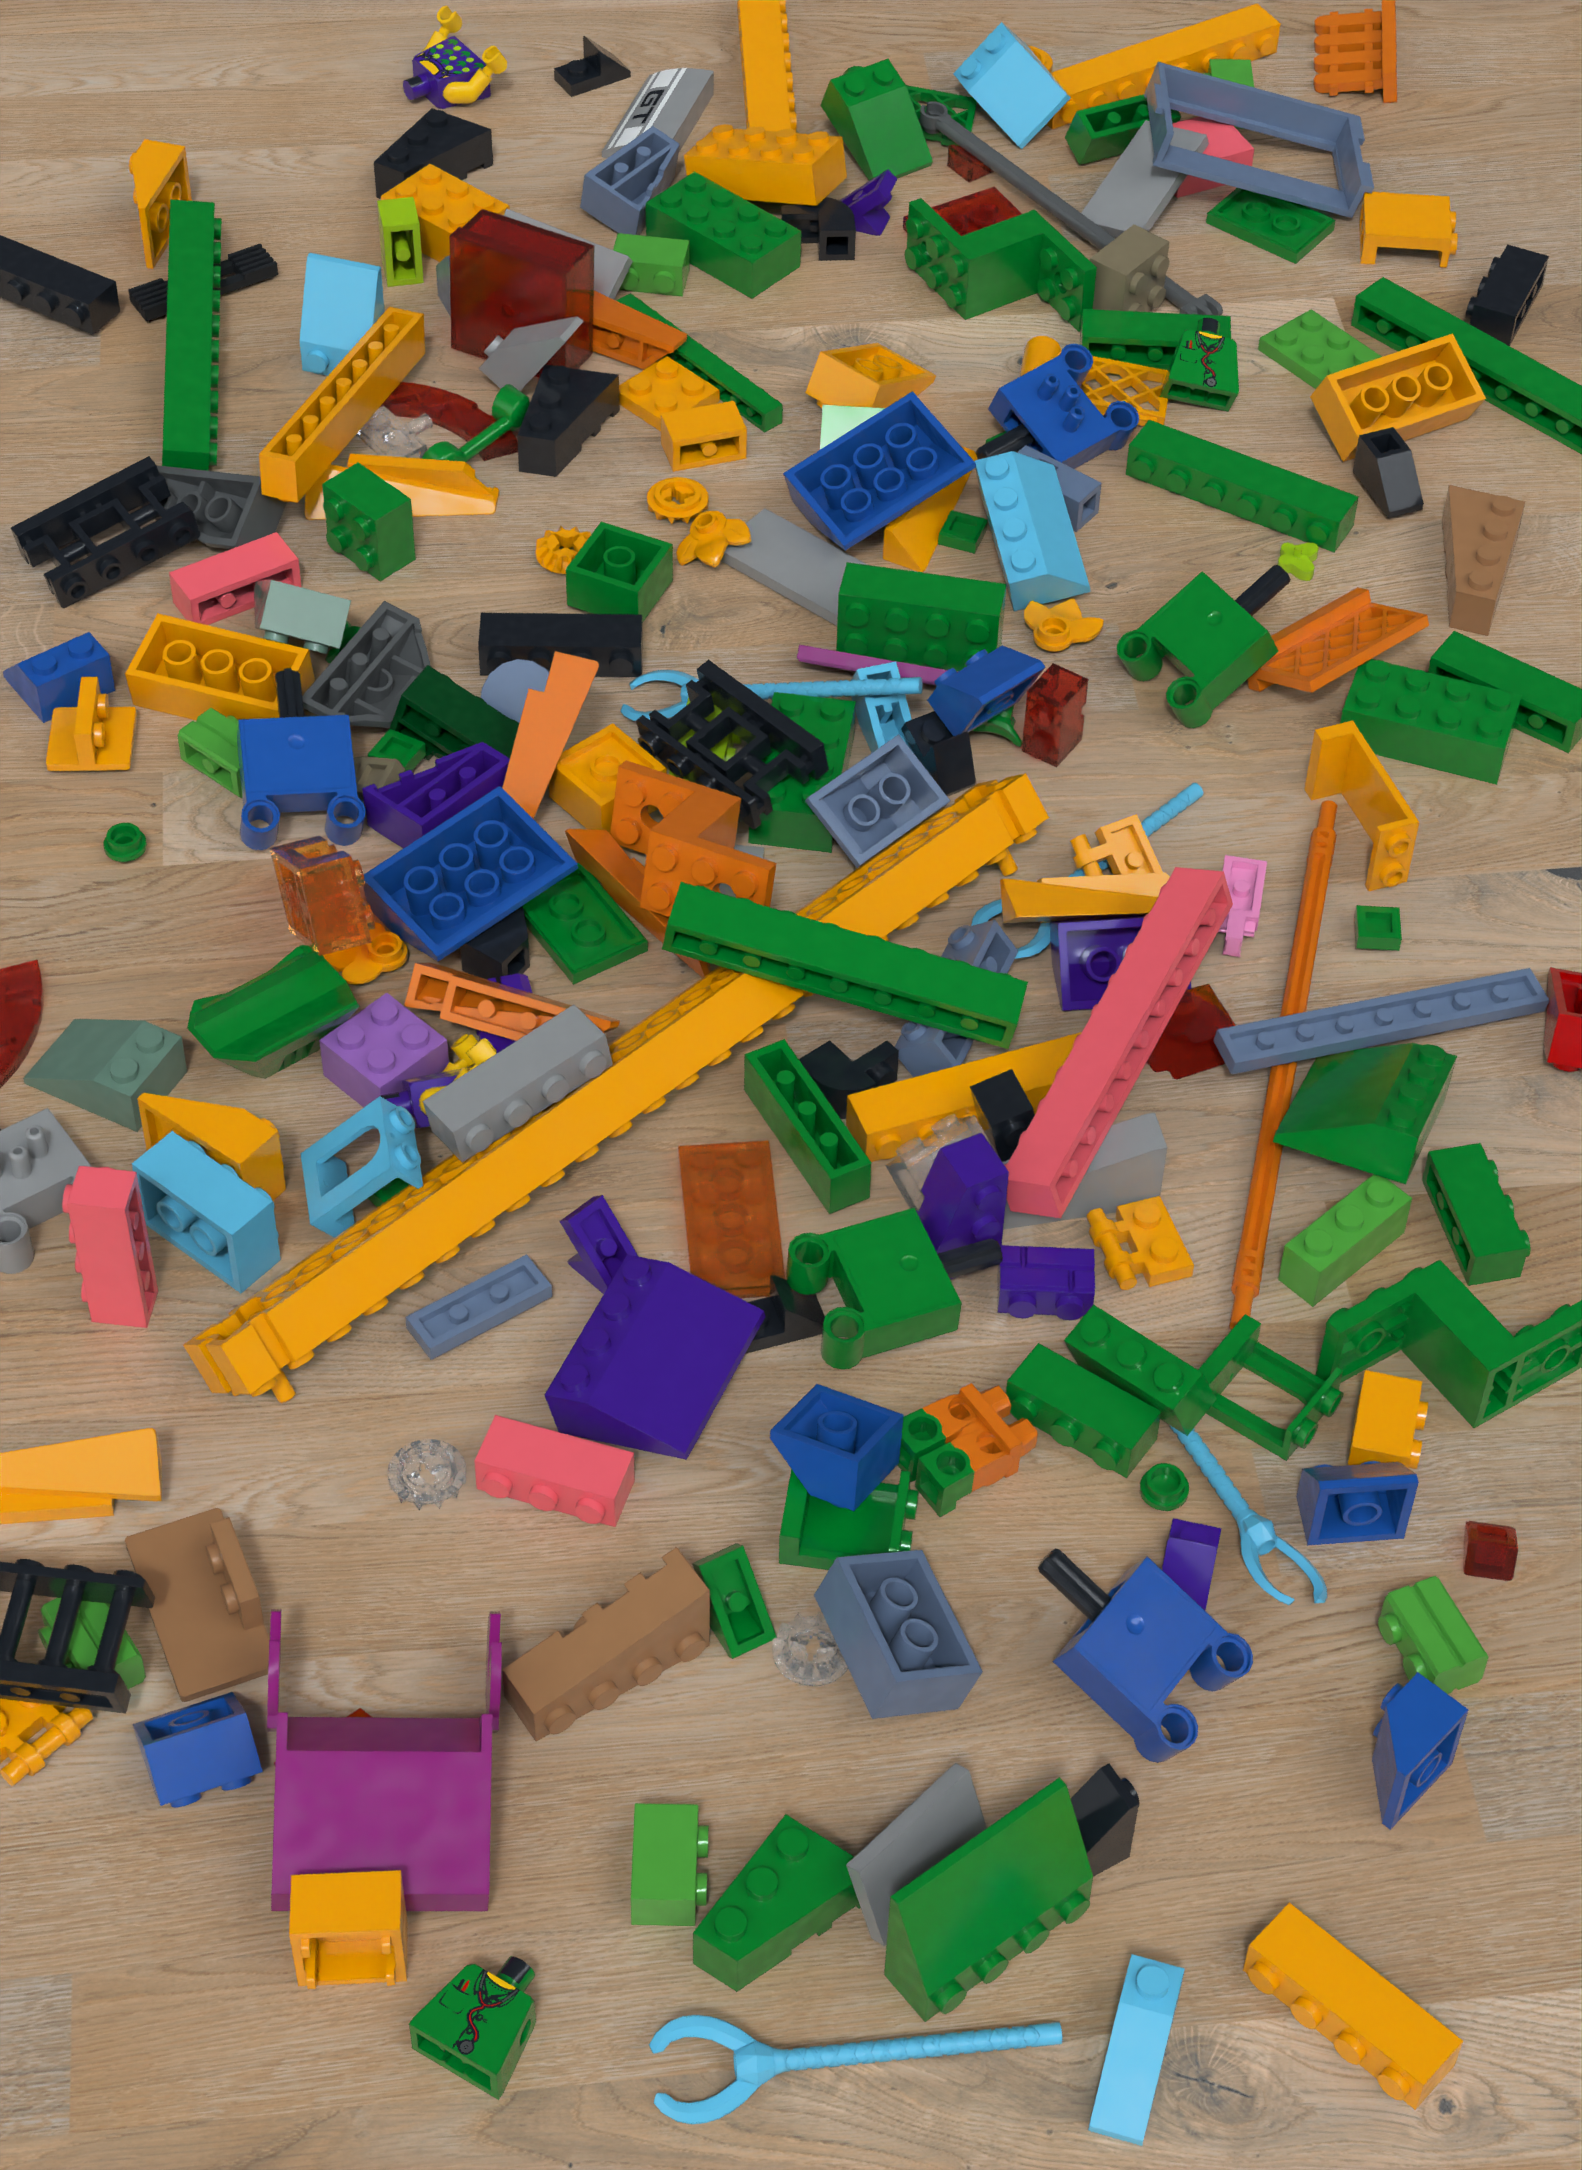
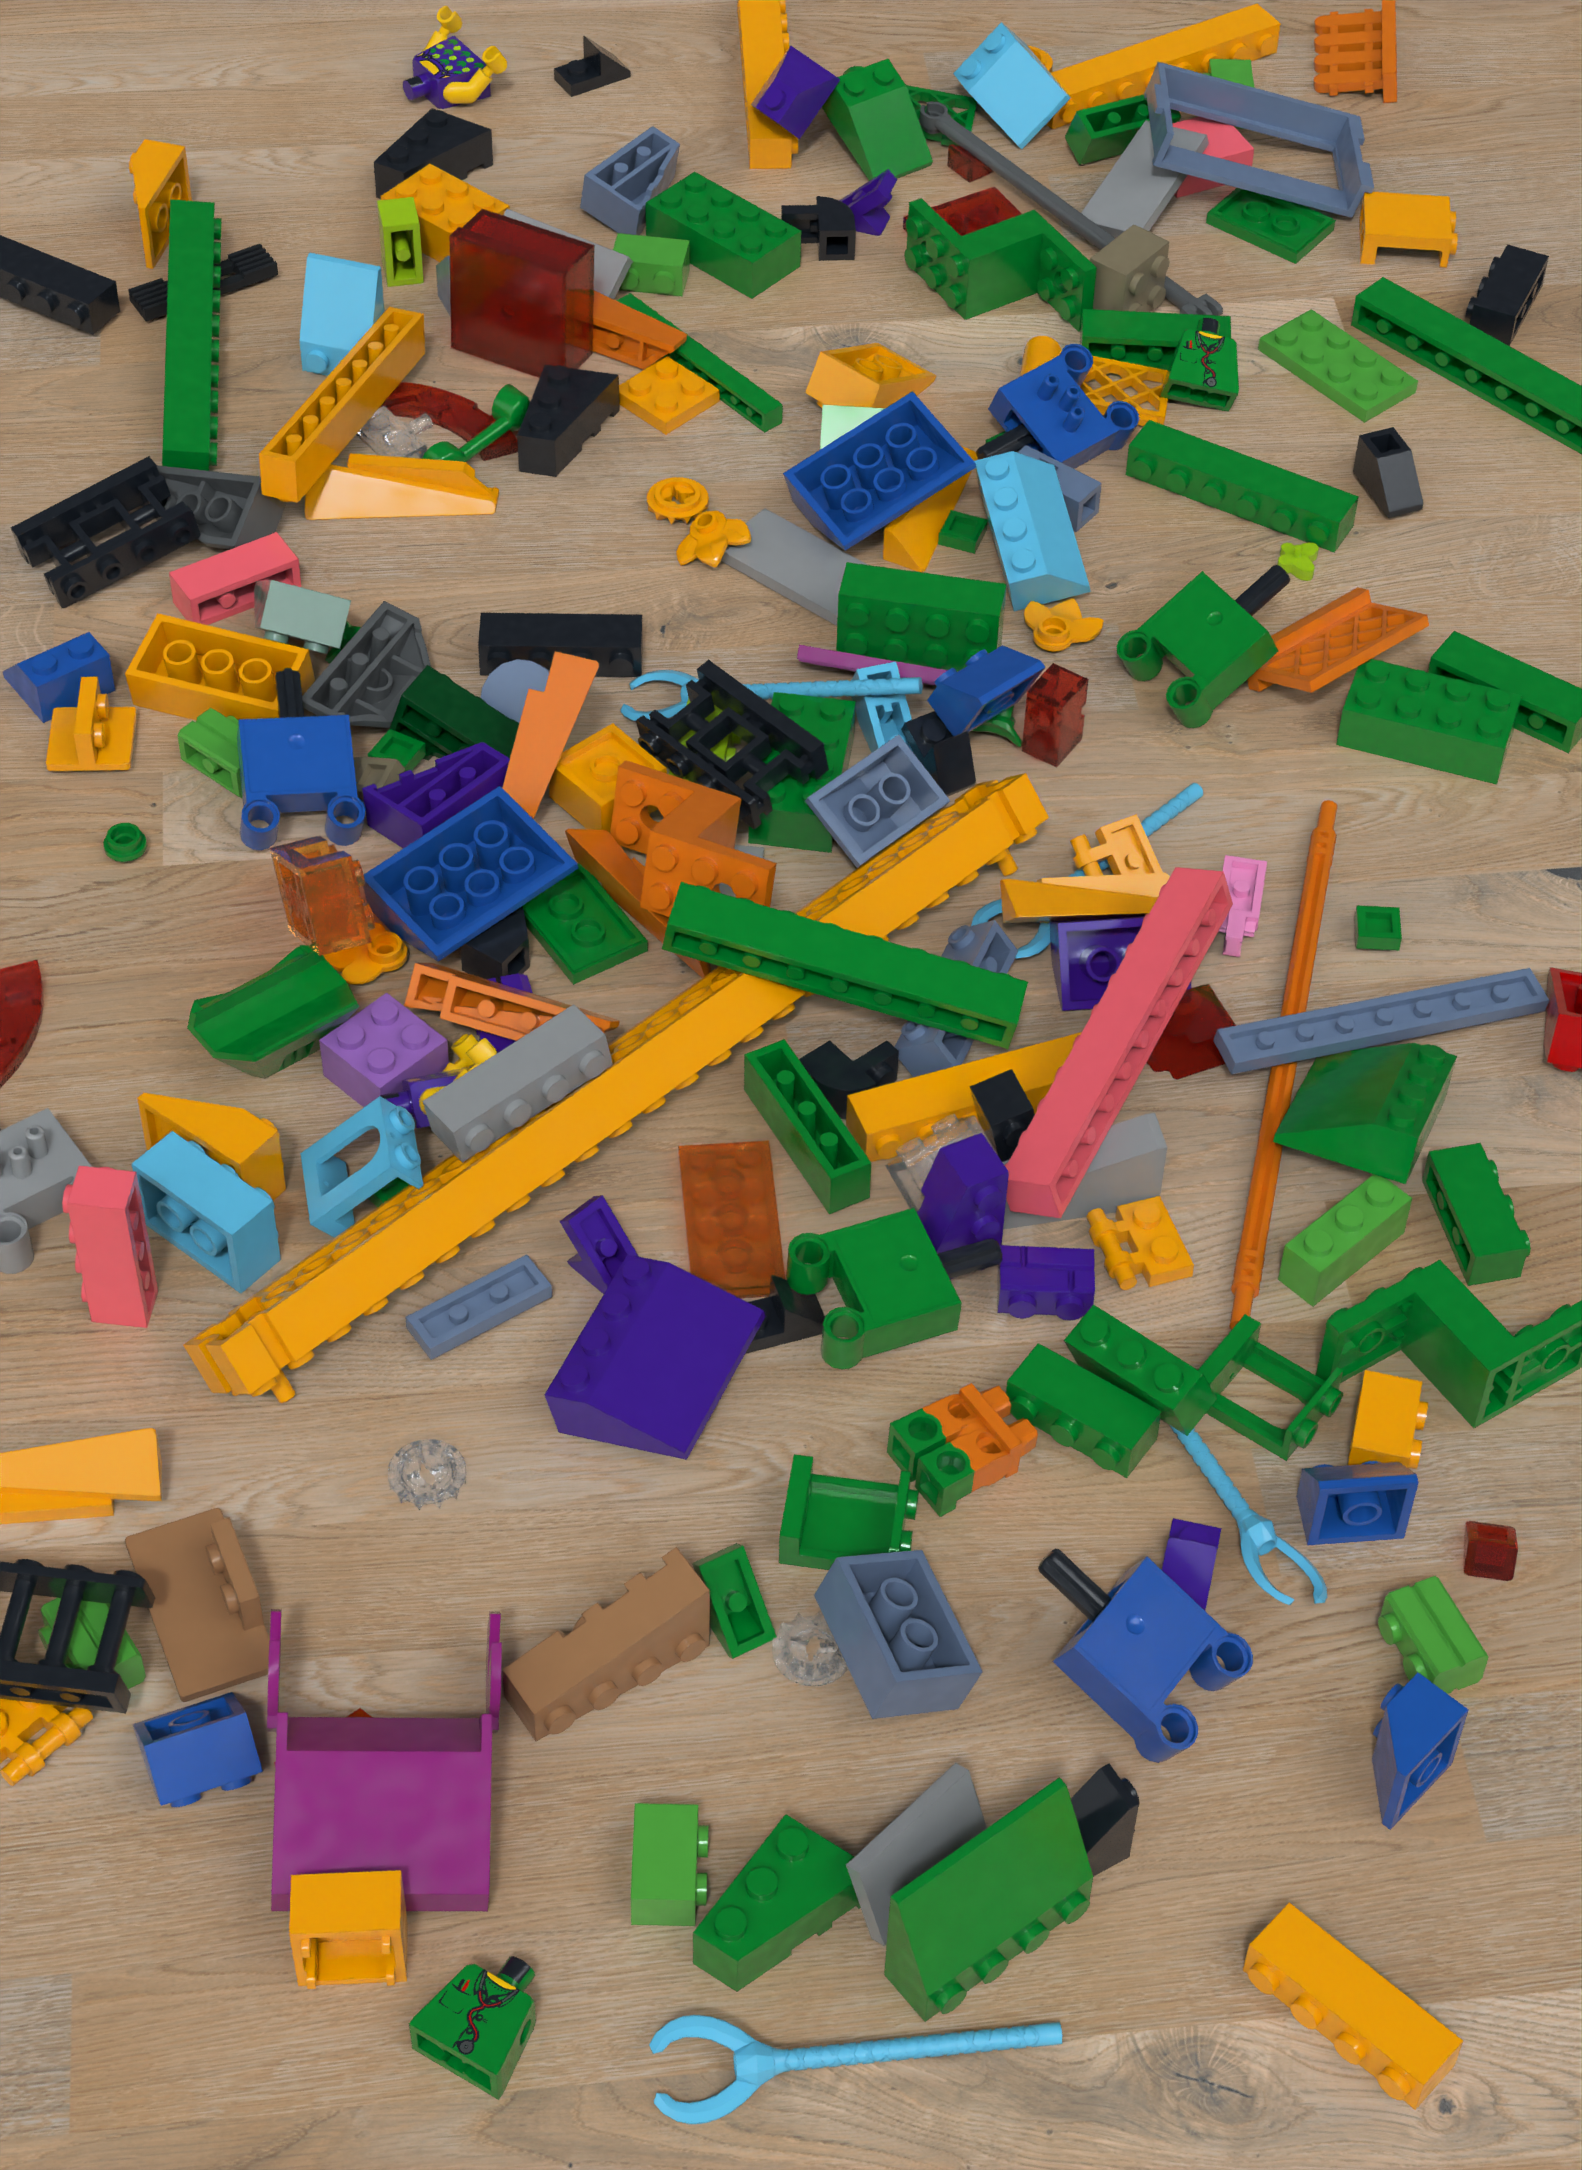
sand green slope [23,1019,187,1132] -> none
green brick [322,462,416,582] -> none
coral brick [474,1415,635,1527] -> none
light grey slope [479,316,583,391] -> none
light orange gear [535,526,591,574] -> none
green brick [566,522,673,623] -> none
light grey slope [602,68,714,158] -> none
light orange brick [661,401,747,472] -> none
light orange brick [684,124,847,206] -> none
blue slope [770,1384,904,1511] -> none
medium azure slope [1088,1954,1185,2146] -> none
green plate [1140,1463,1189,1511] -> none
light orange panel [1304,720,1419,891] -> none
light orange brick [1310,333,1486,462] -> none
medium nougat wedge [1442,485,1526,636] -> none
none -> dark purple slope [751,46,840,139]

